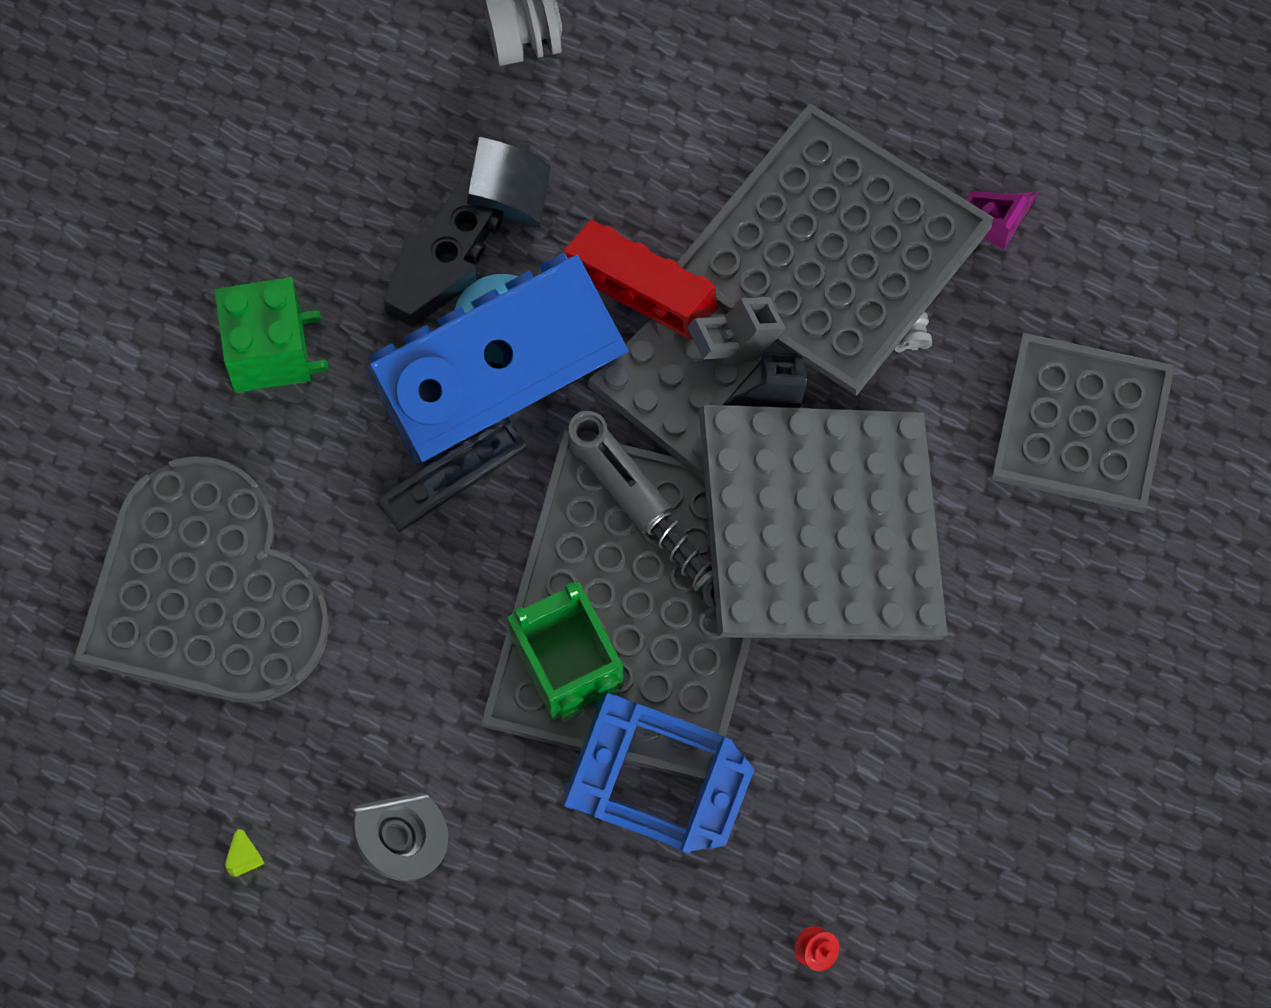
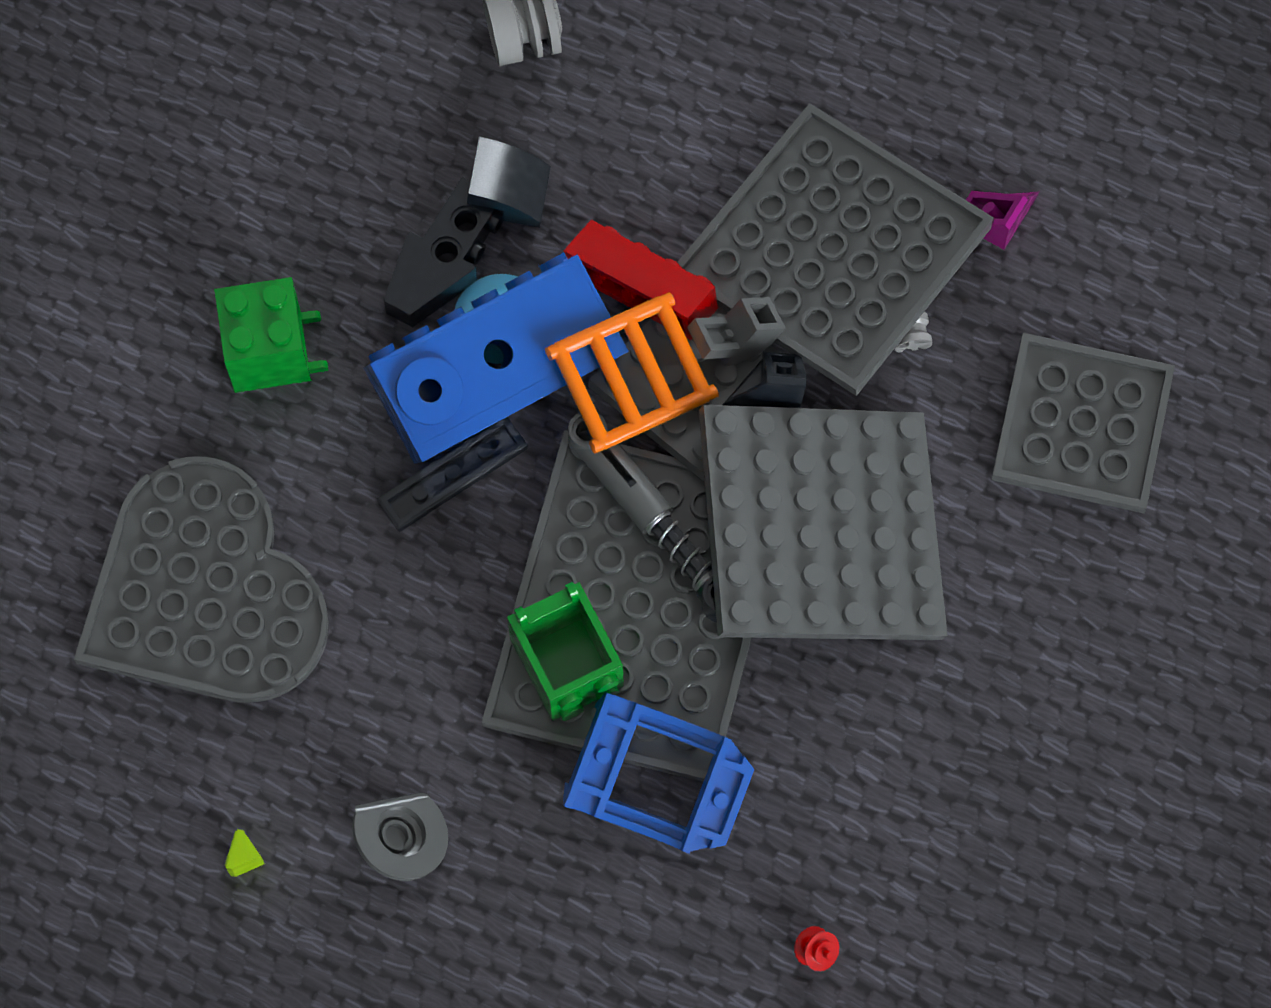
none -> orange bar [545,292,719,454]

